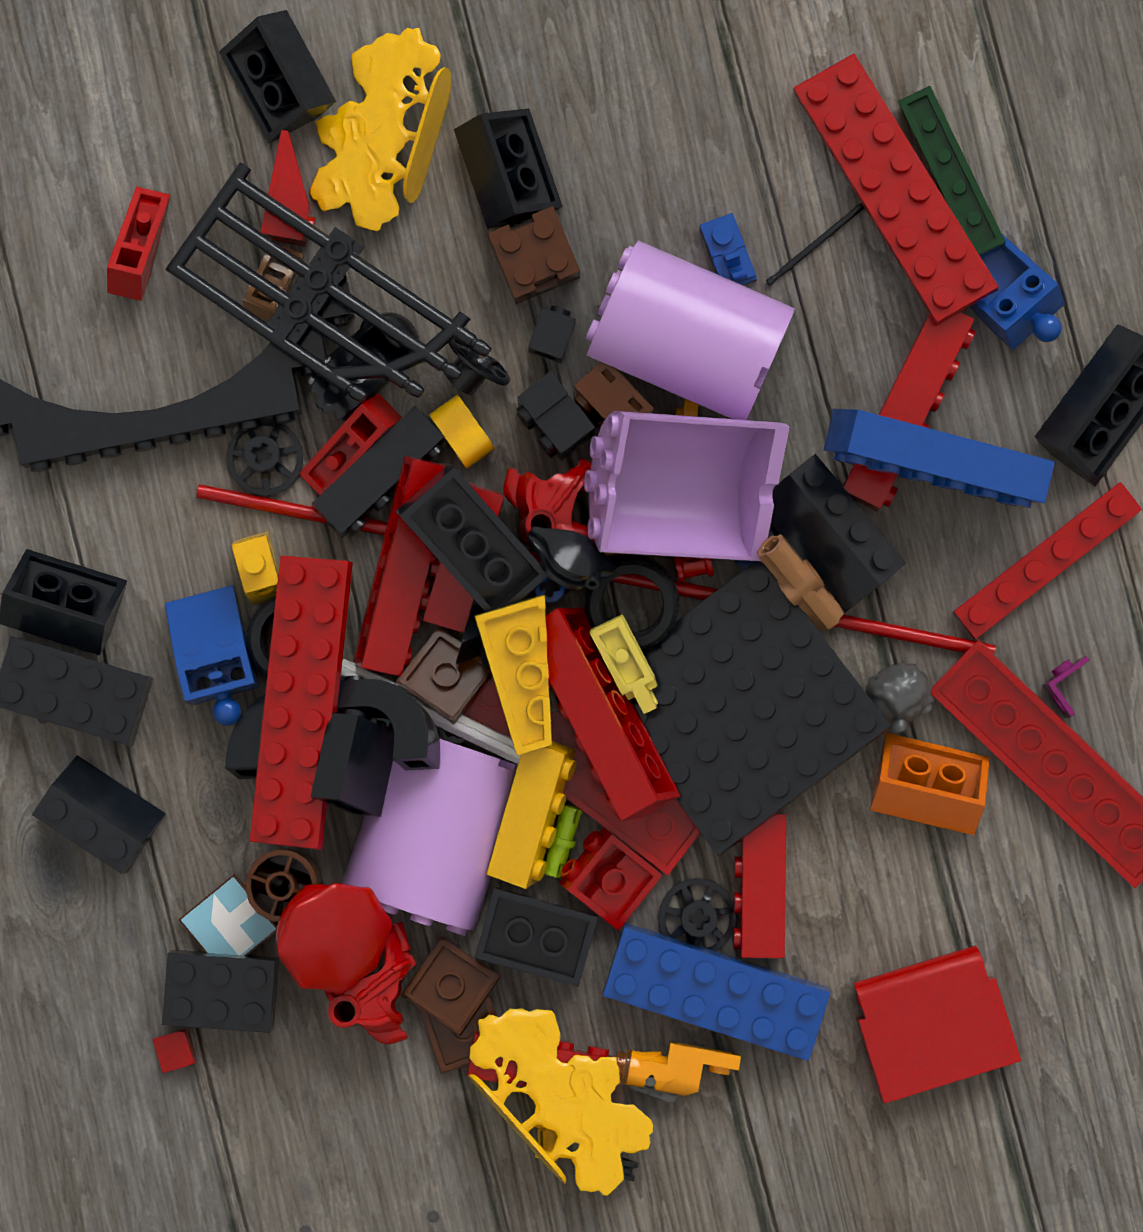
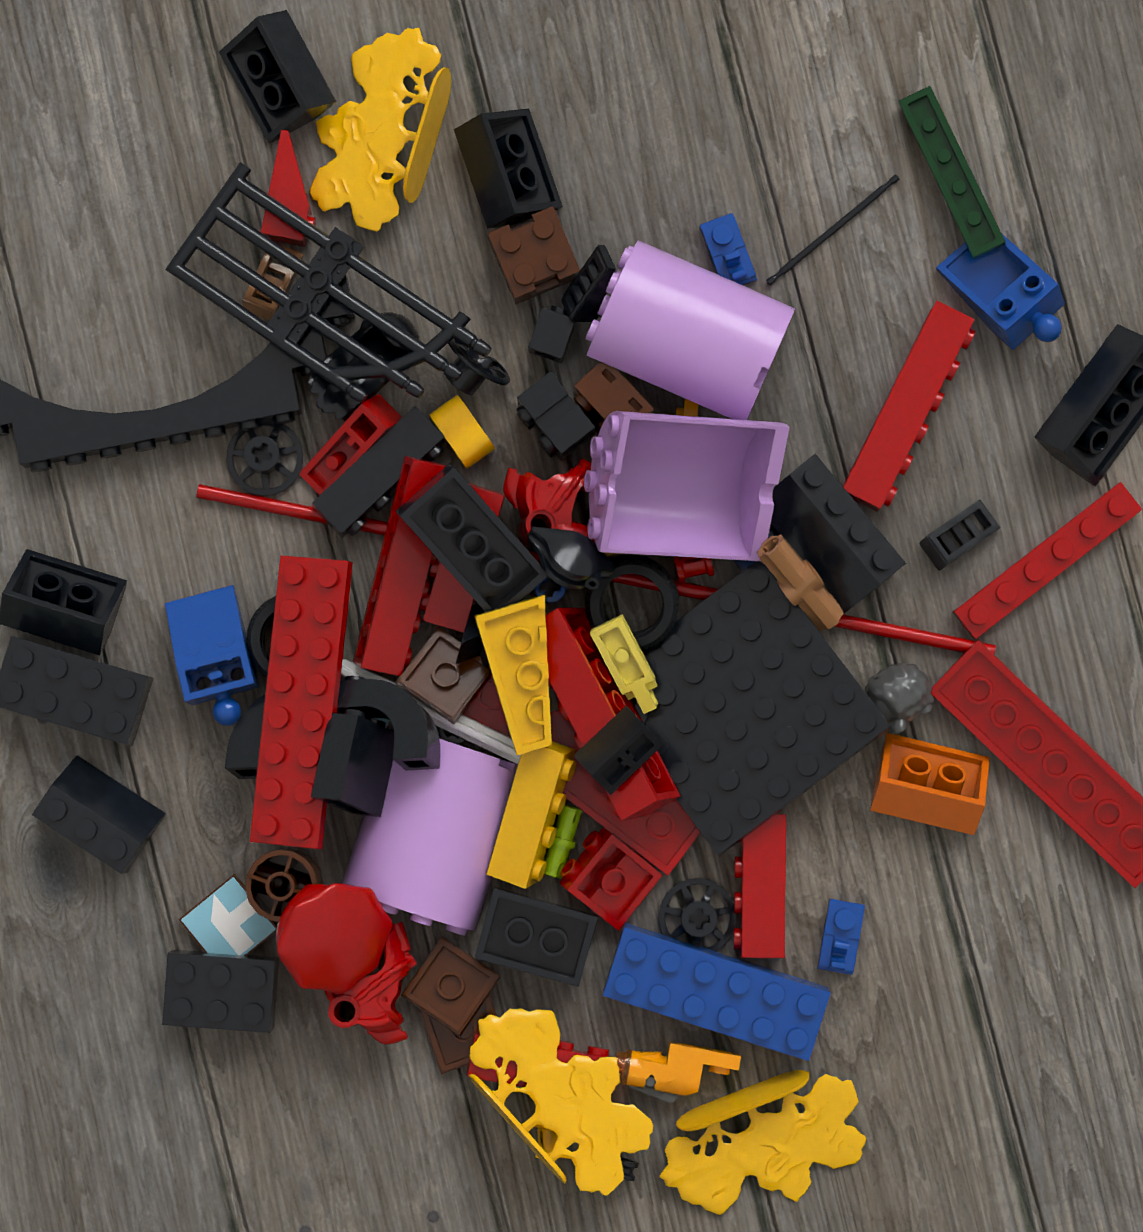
red slope [107,187,170,301] -> none
red slope [152,1028,197,1073] -> none
yellow torso [232,531,279,605] -> none
red plate [793,53,999,325] -> none
blue brick [823,409,1055,508] -> none
red piece [853,945,1021,1104] -> none
magenta bracket [1043,656,1090,718] -> none
none -> black slope [561,245,616,322]
none -> black hinge [574,705,664,795]
none -> yellow plant [659,1070,866,1215]
none -> blue plate [817,898,865,975]
none -> black slope [919,500,1001,571]

